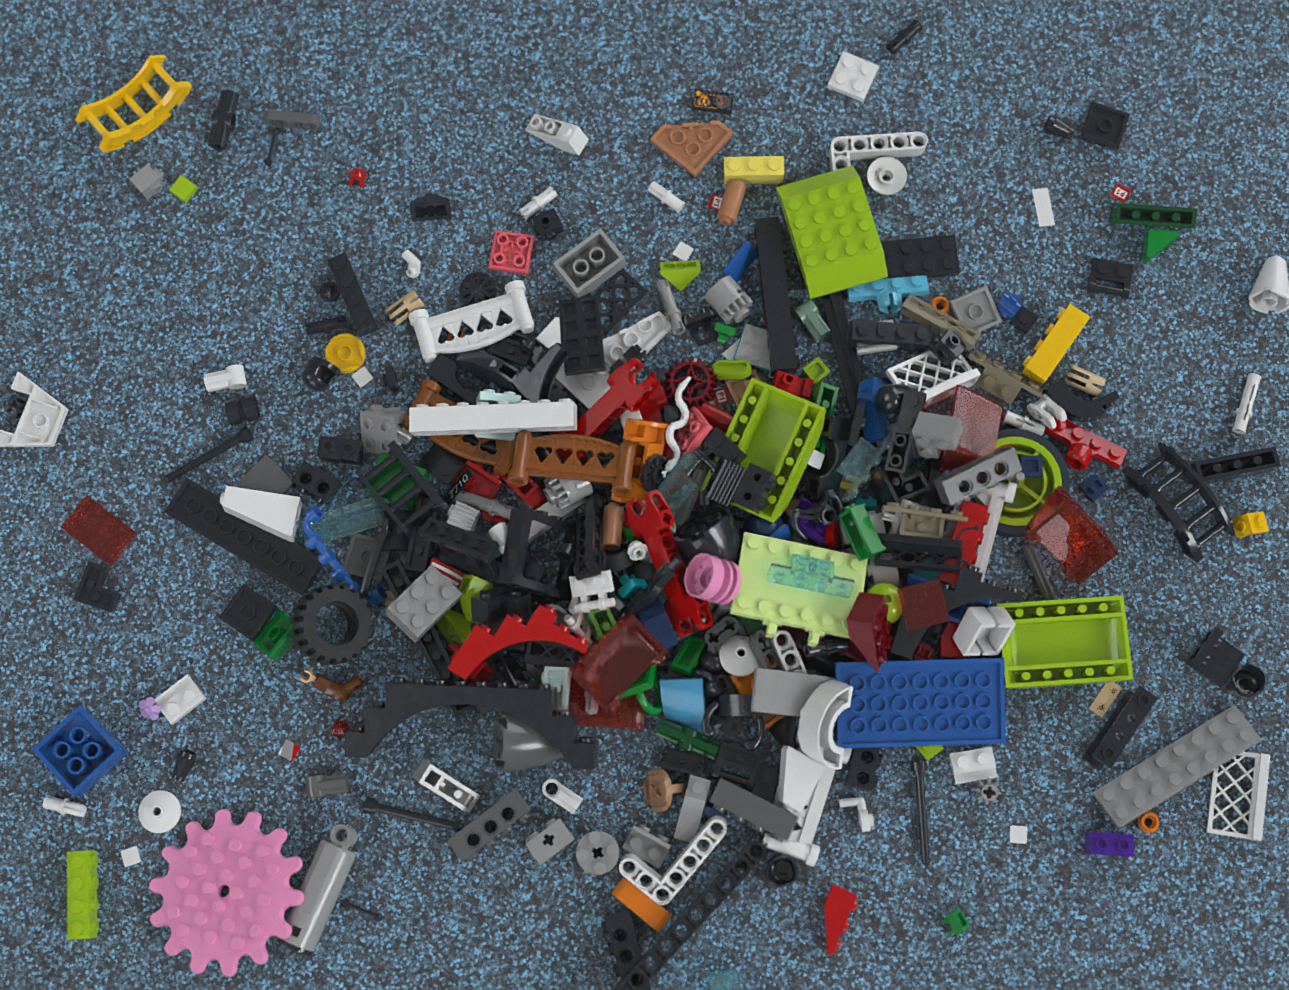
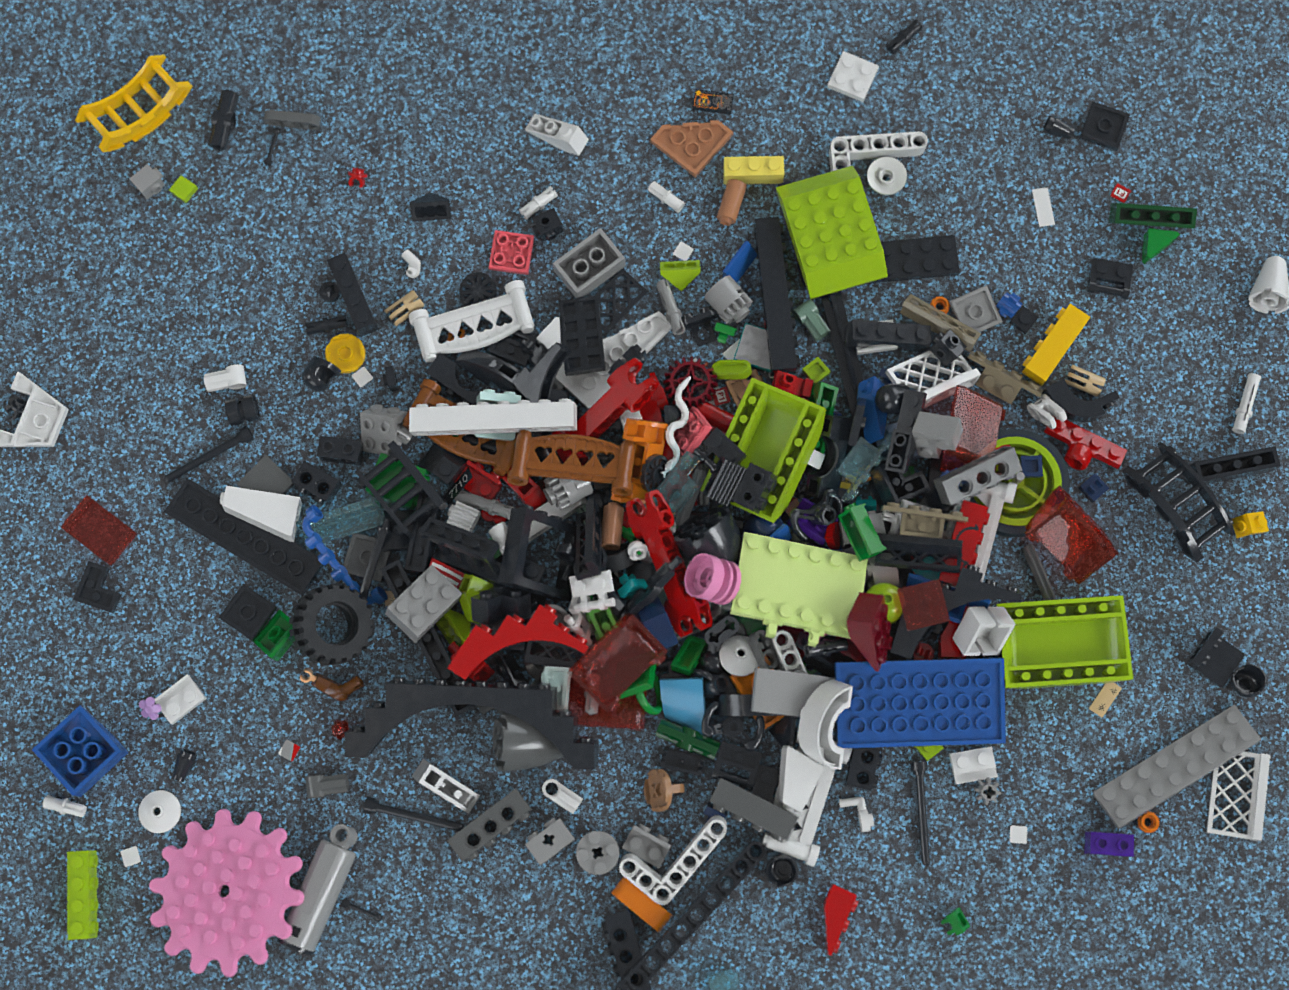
light grey slope [674,775,711,842] -> none
red sticker [708,194,723,211] -> none
clear light blue bracket [767,553,855,598] -> none
medium azure plate [847,275,929,314] -> none
white pin [1002,410,1046,436] -> none
black fence [1081,685,1158,771] -> none

